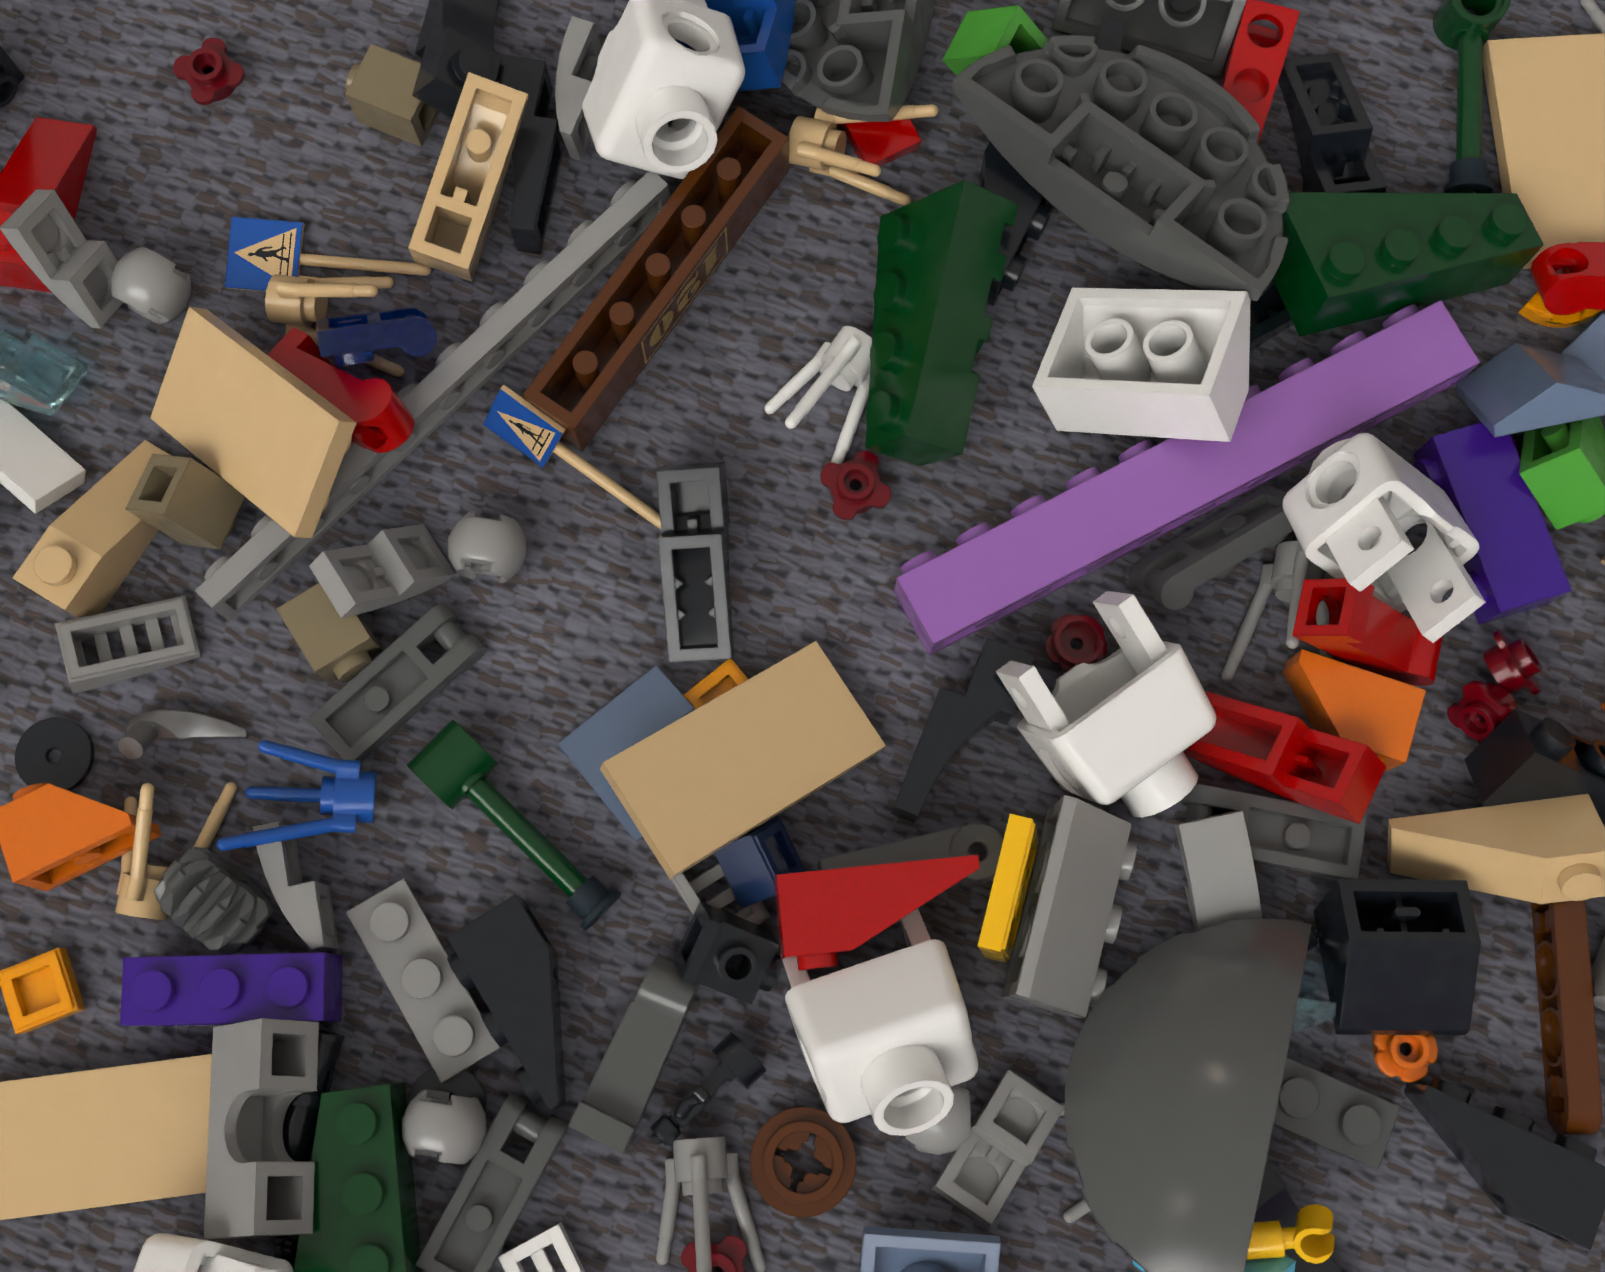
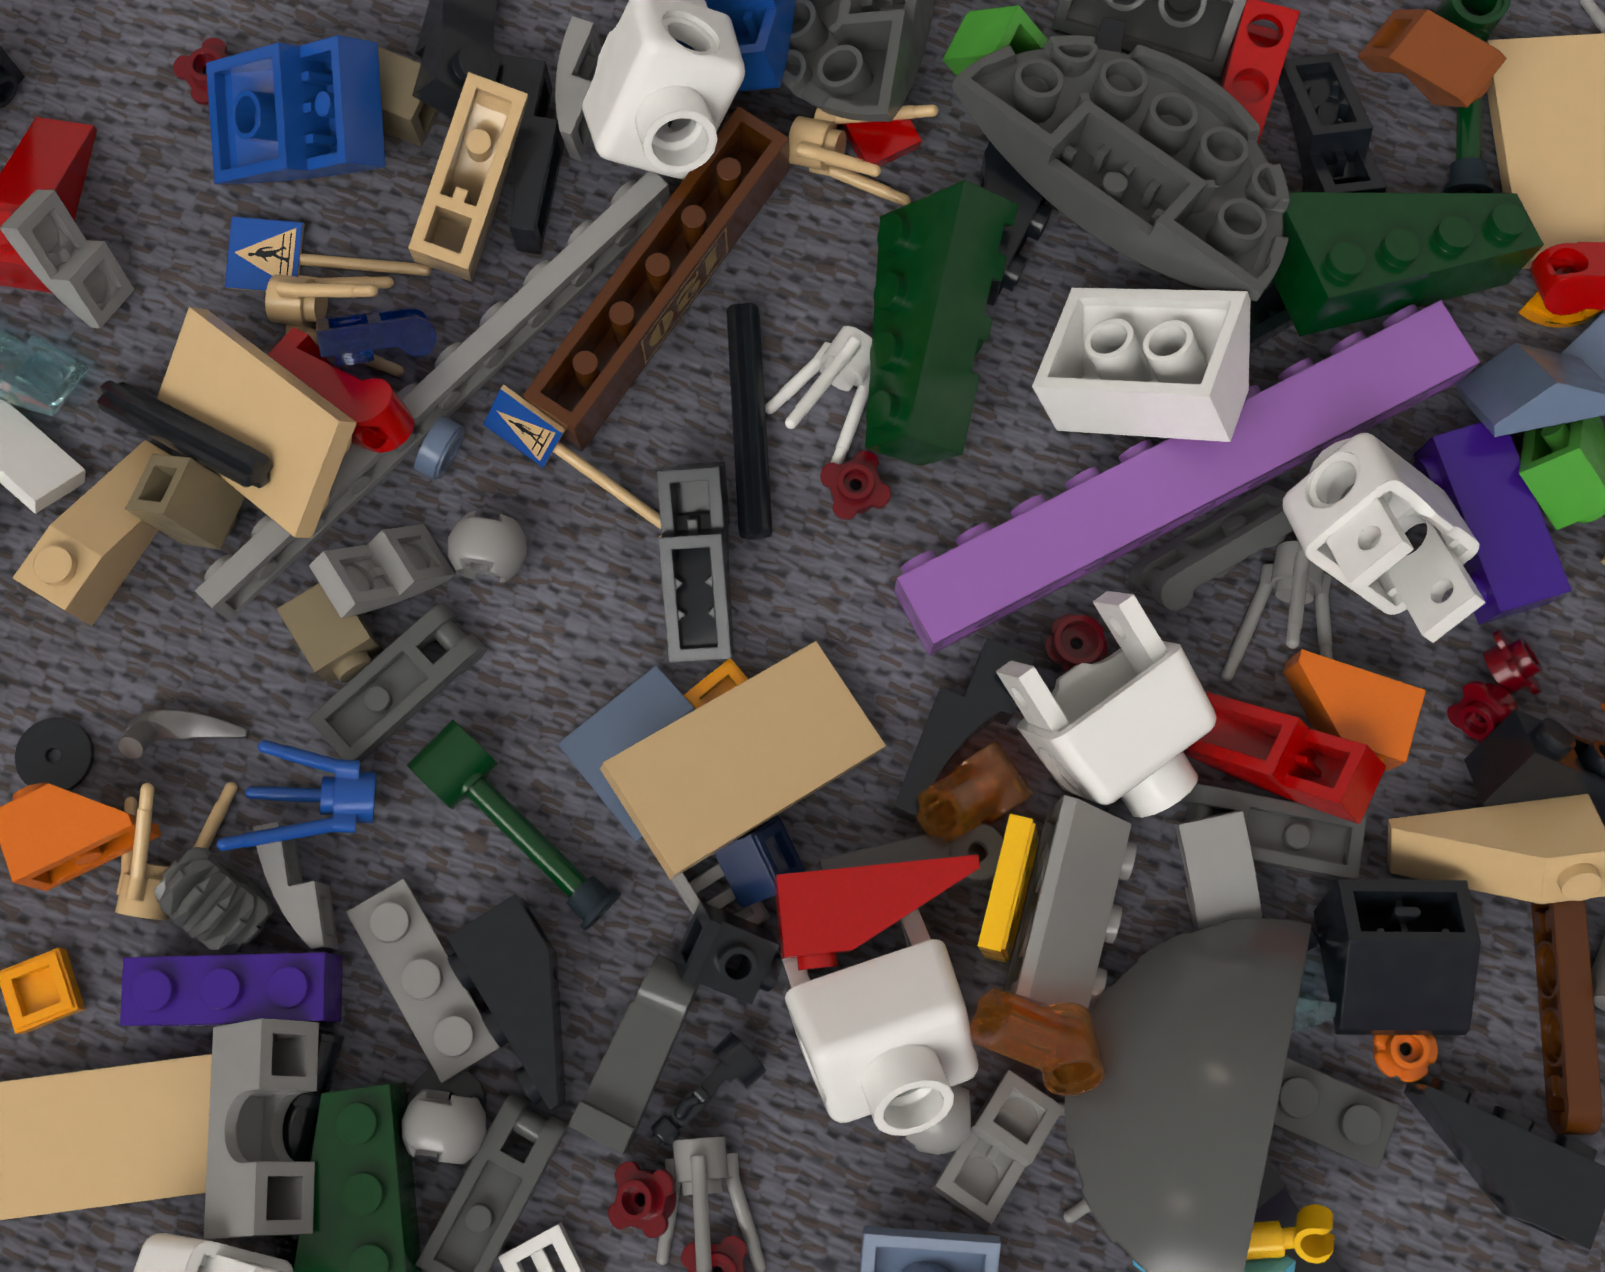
light grey slope [55,596,200,694] -> none
light grey piece [111,247,192,324] -> none
reddish brown gear [750,1107,856,1217] -> none
red leg [1292,578,1443,686] -> none
none -> black axle [97,380,273,488]
none -> blue slope [206,35,385,184]
none -> sand blue tile [414,416,465,480]
none -> dark red plate [608,1161,676,1238]
none -> black axle [726,303,773,540]
none -> clear orange piece [916,740,1035,843]
none -> clear orange piece [970,987,1105,1096]
none -> dark orange slope [1357,9,1507,108]

